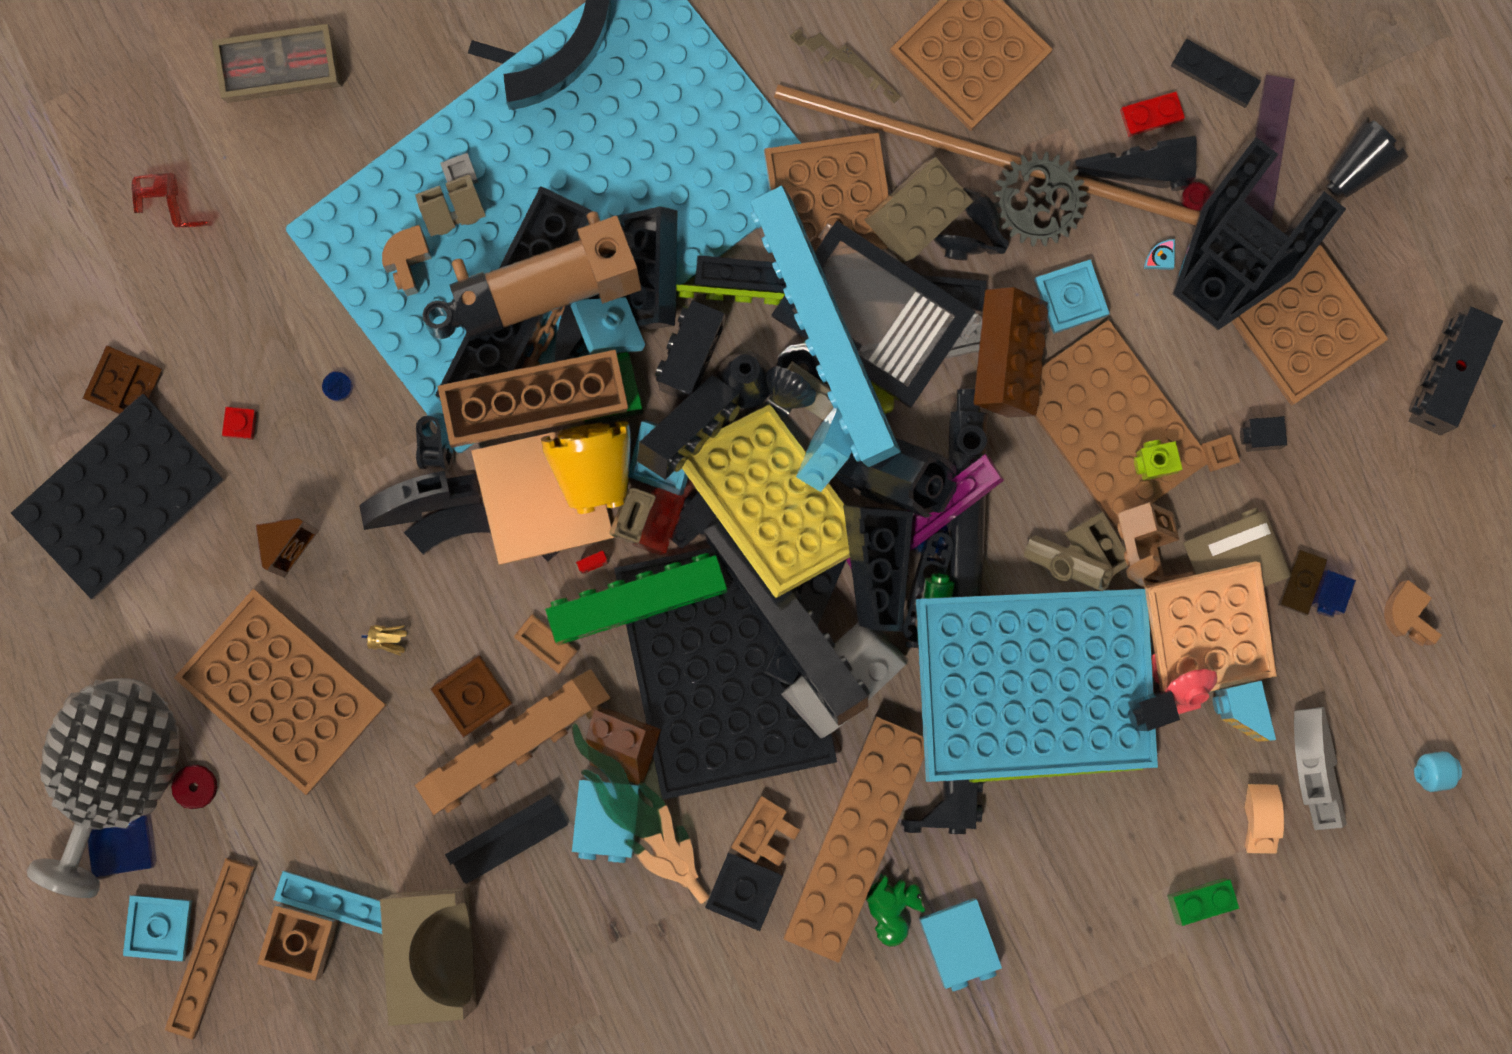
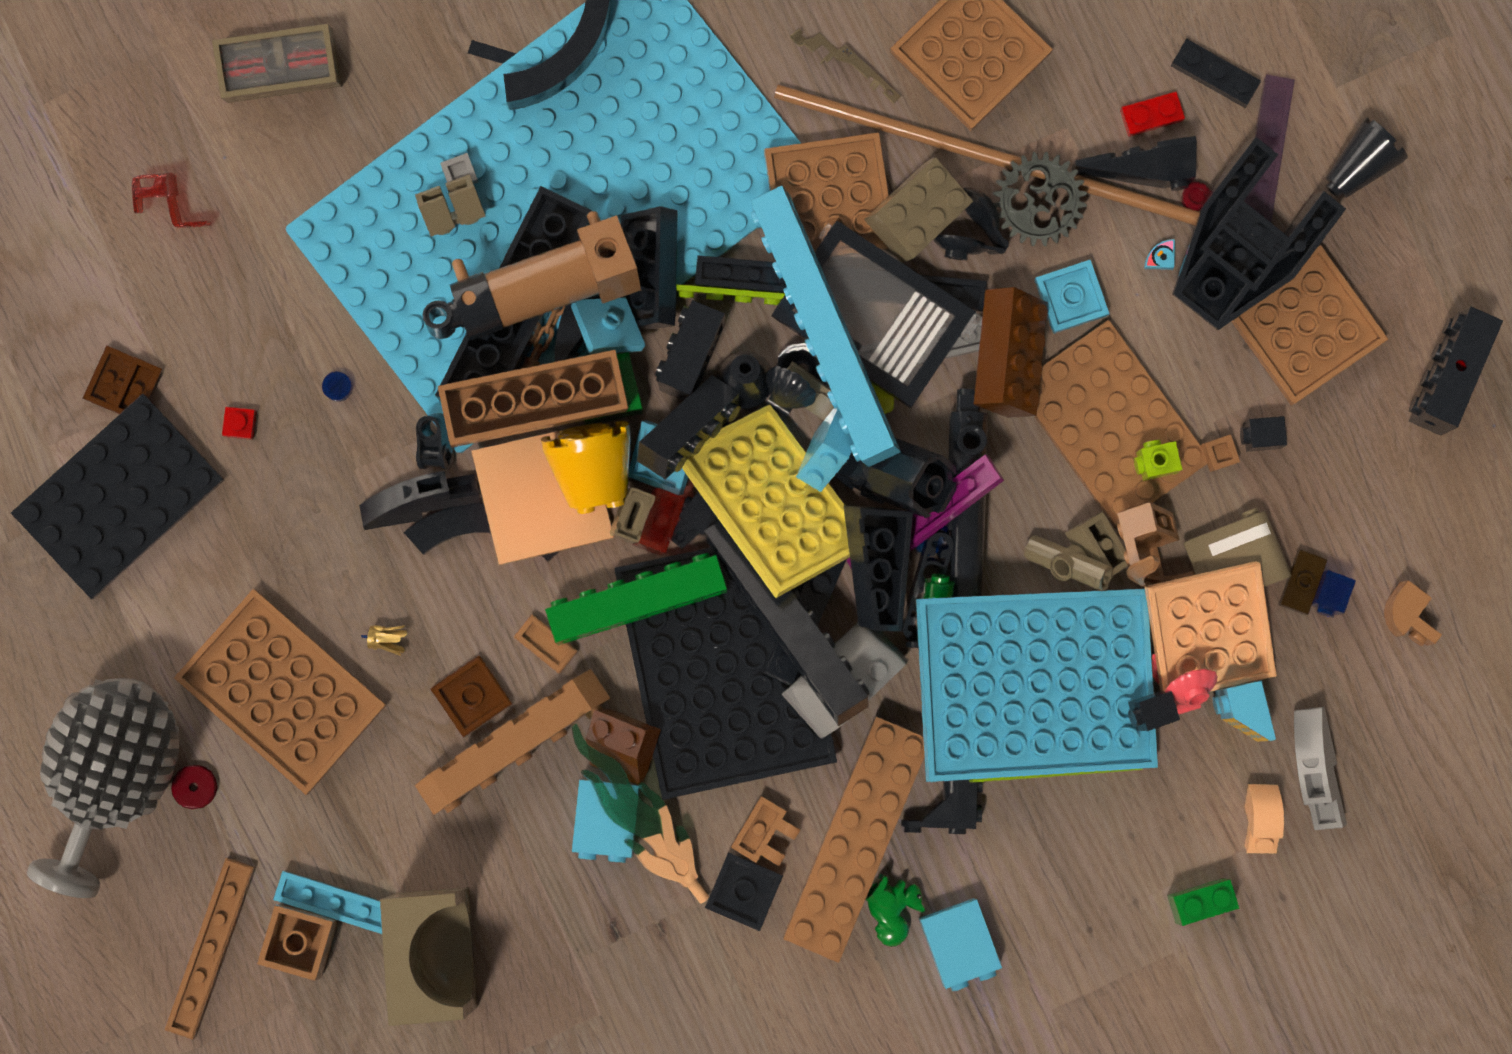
clear blue tile [88,815,154,877] -> none
medium azure plate [123,895,192,961] -> none
reddish brown slope [256,518,319,578] -> none
medium nougat brick [382,225,432,297] -> none
black panel [445,794,568,884] -> none
red tile [576,550,608,574] -> none
medium azure head [1414,751,1462,792] -> none

